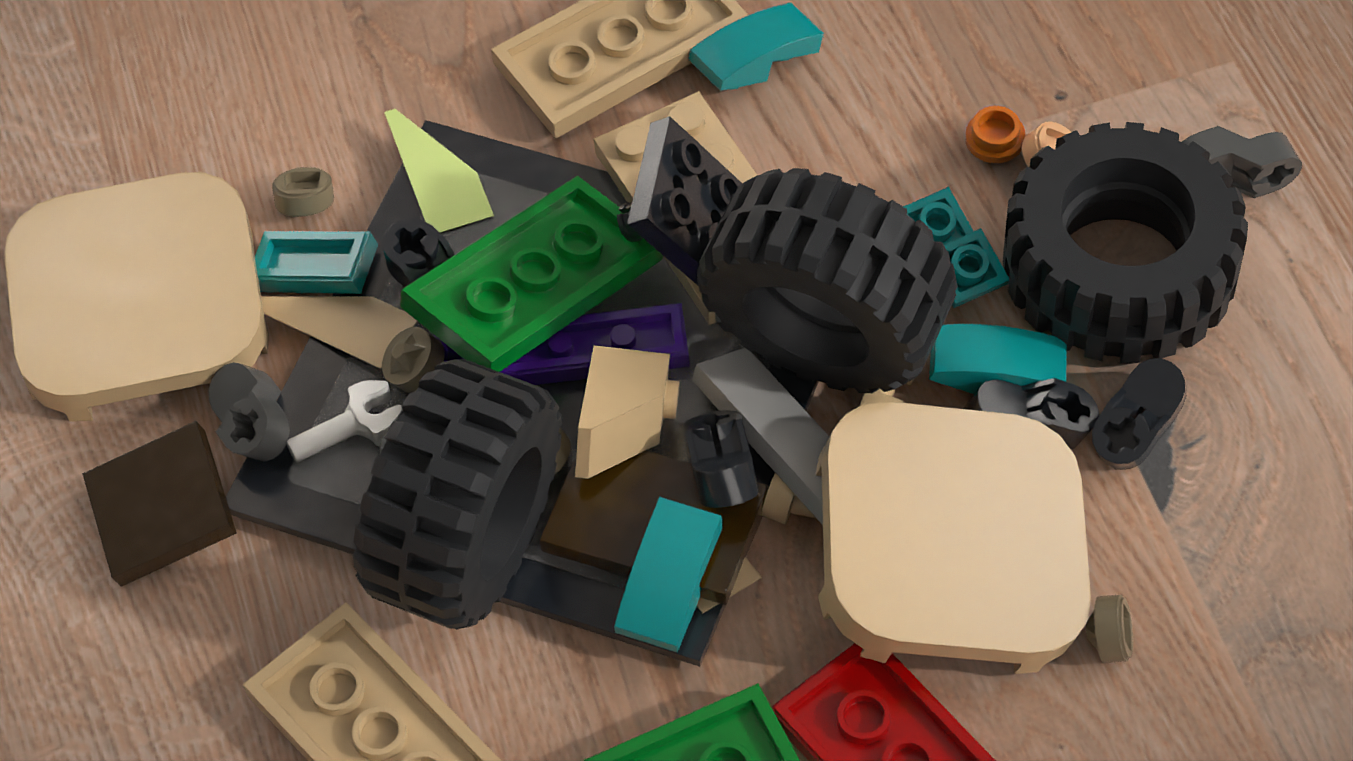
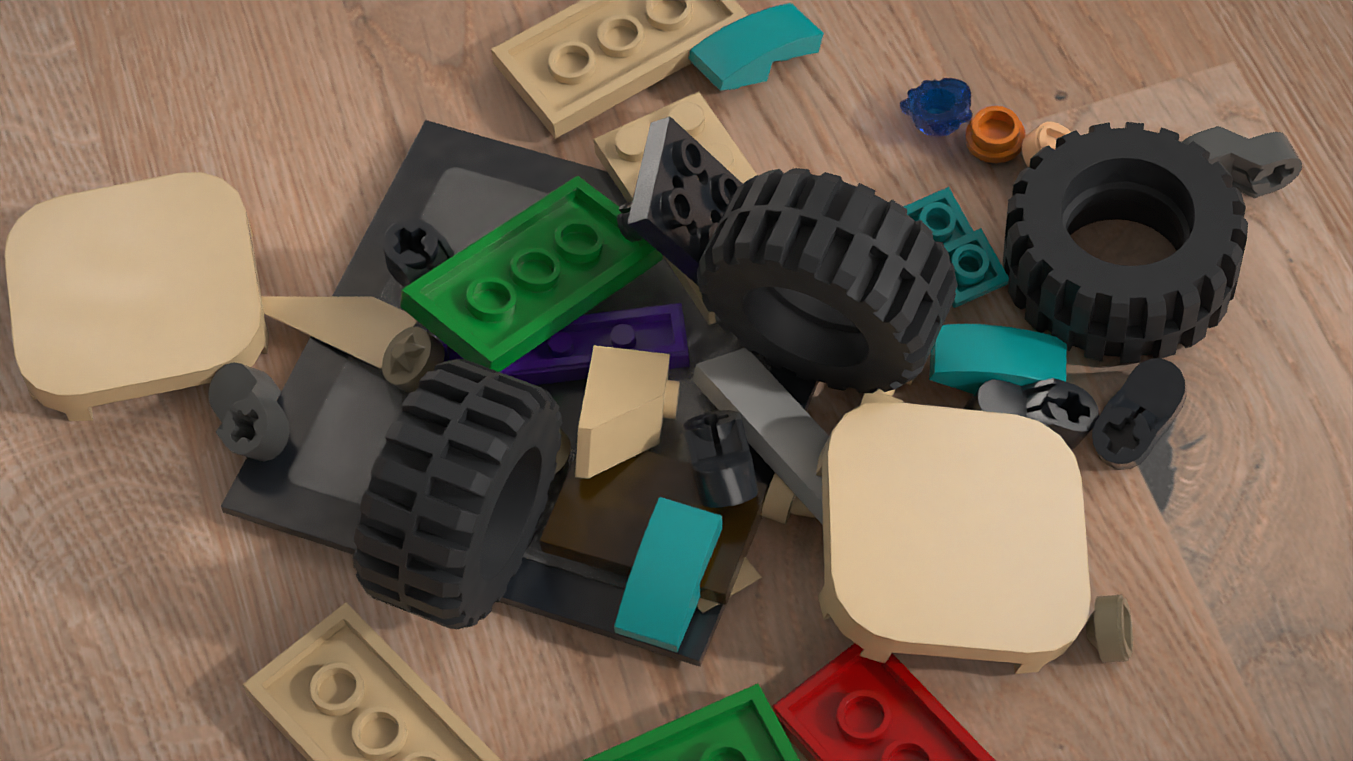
dark brown tile [82,421,237,587] -> none
teal tile [255,231,378,294] -> none
dark tan tile [272,167,334,216] -> none
white bar [287,380,402,463] -> none
yellowish green sticker [384,109,494,233] -> none
none -> clear blue animal [900,78,973,137]

